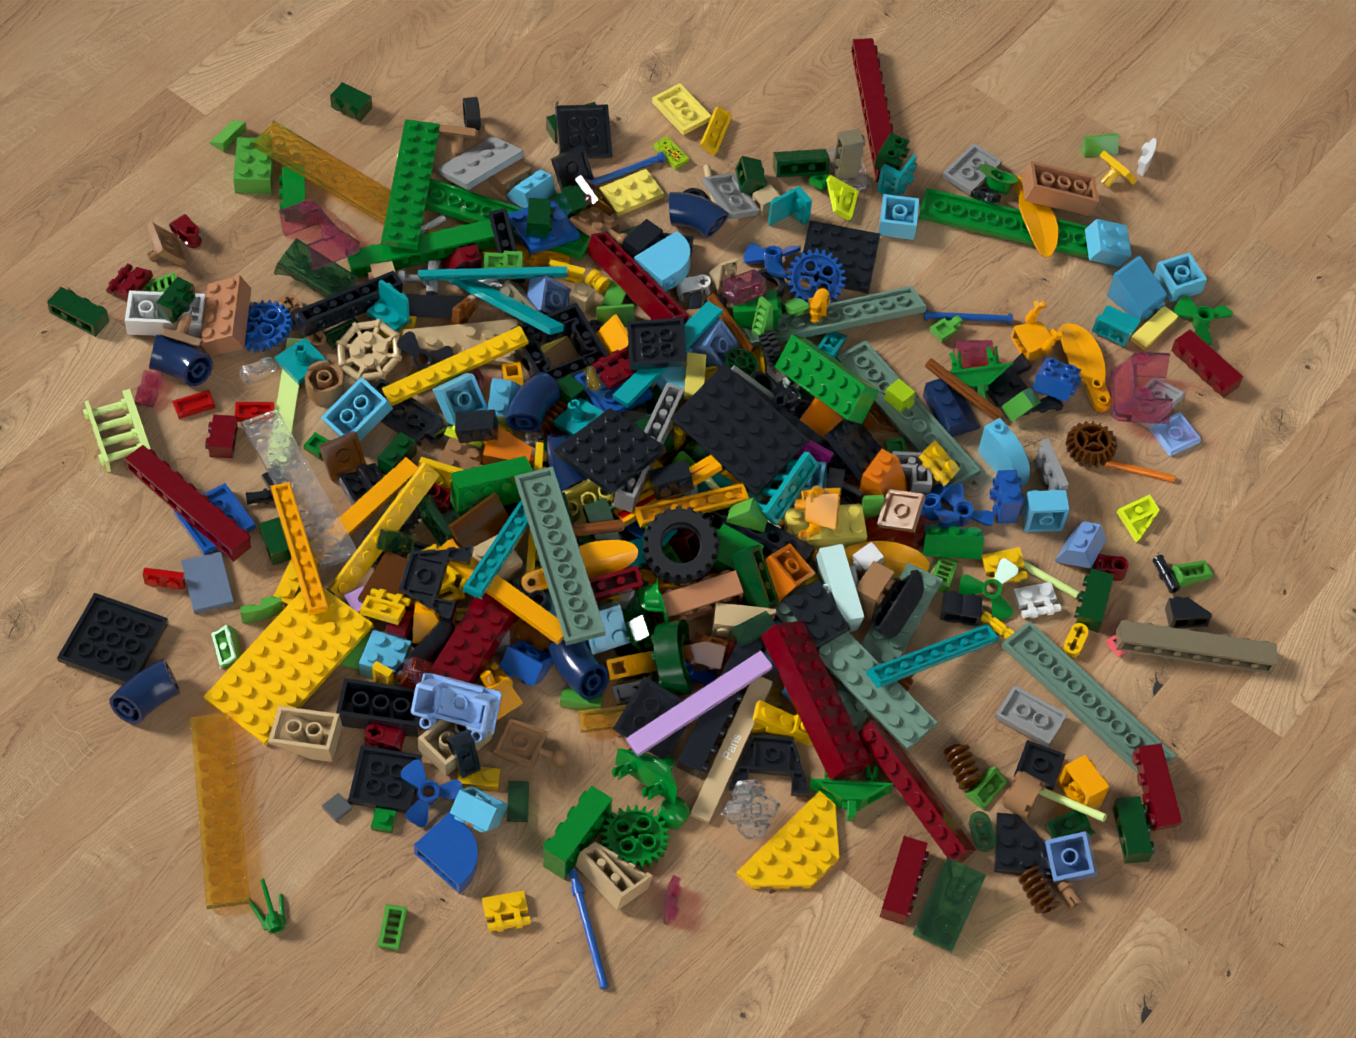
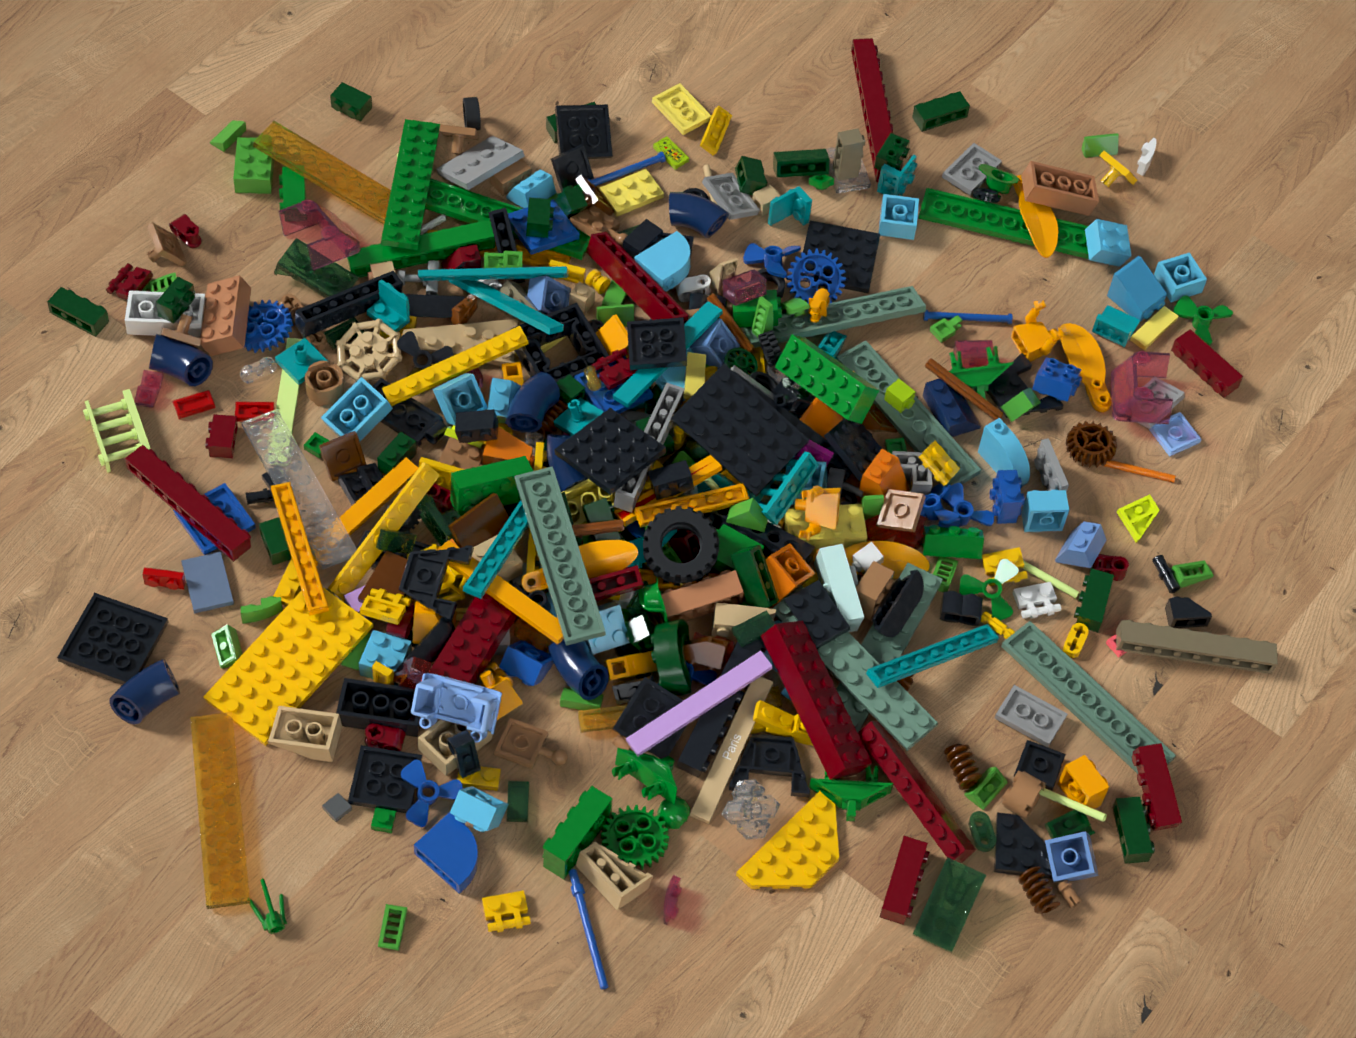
neon yellow wing [826,175,859,221] -> none
none -> dark green brick [912,91,970,132]

